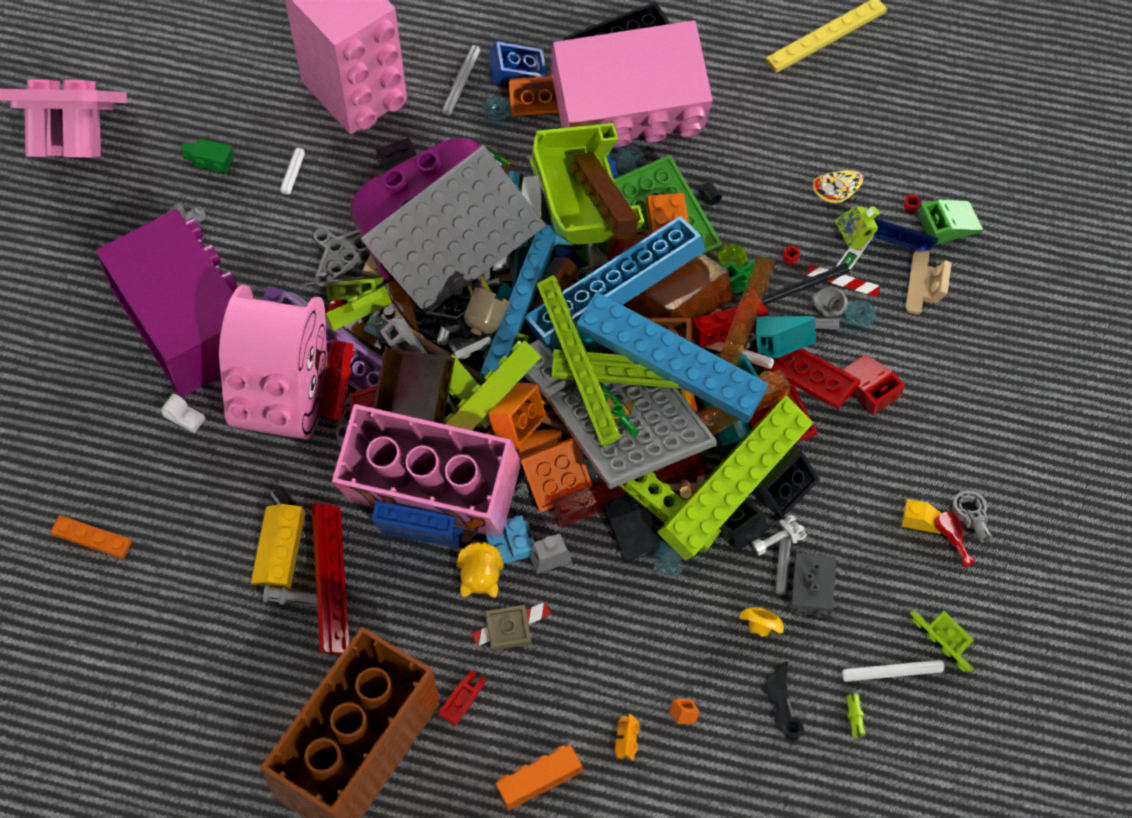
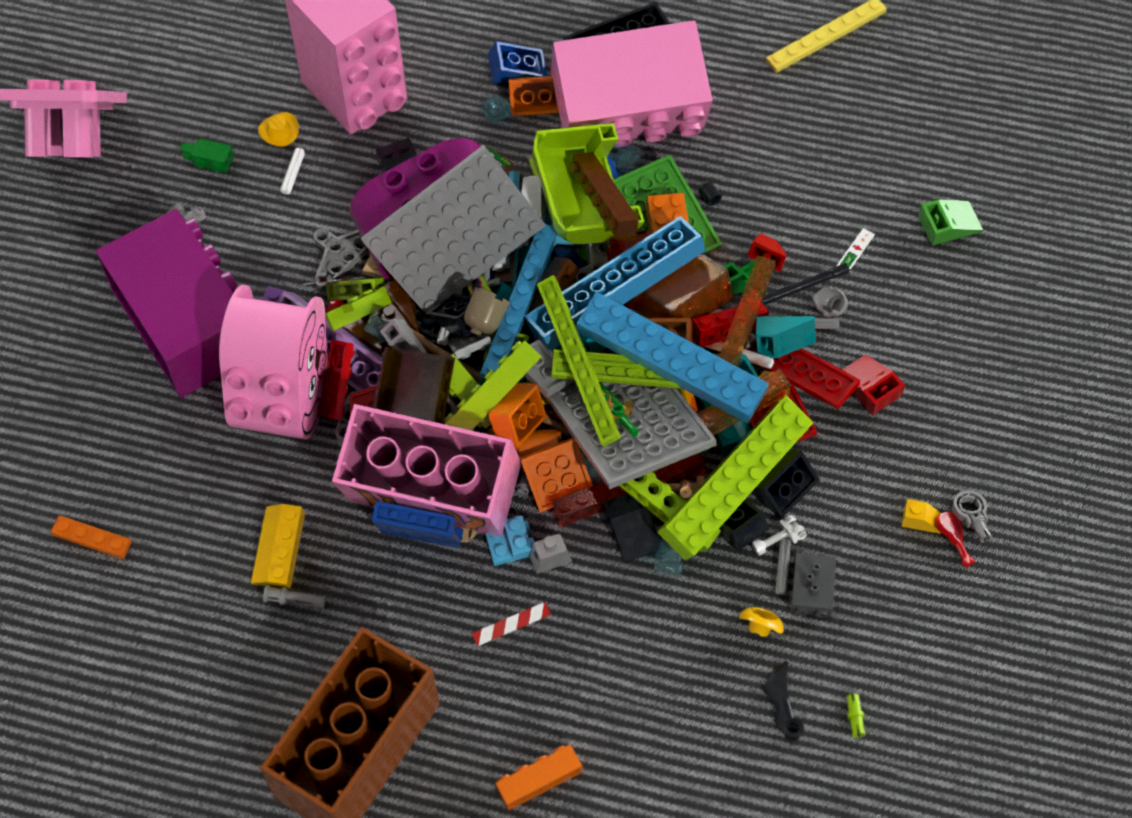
white plate [161,394,205,433] -> none
black beam [270,488,295,506] -> none
red plate [312,502,349,656] -> none
red hinge [438,670,487,727] -> none
light grey axle [442,45,480,116] -> none
yellow hair [456,542,504,598] -> none
dark tan tile [485,605,531,651] -> none
light orange hinge [615,714,640,761] -> none
orange slope [669,699,700,724] -> none
clear neon green gear [718,244,747,268] -> none
red bush [783,246,800,265] -> none
sticker [806,264,881,297] -> none
shield [813,171,863,203] -> none
lime torso [835,206,879,250] -> none
white axle [842,660,944,681] -> none
clear light blue gear [845,300,876,328] -> none
clear blue brick [873,218,939,252] -> none
red bush [904,194,921,213] -> none
tan plate [906,251,952,315] -> none
lime bracket [910,611,975,672] -> none
none -> yellow hat [258,112,299,147]
none -> red slope [747,233,787,272]

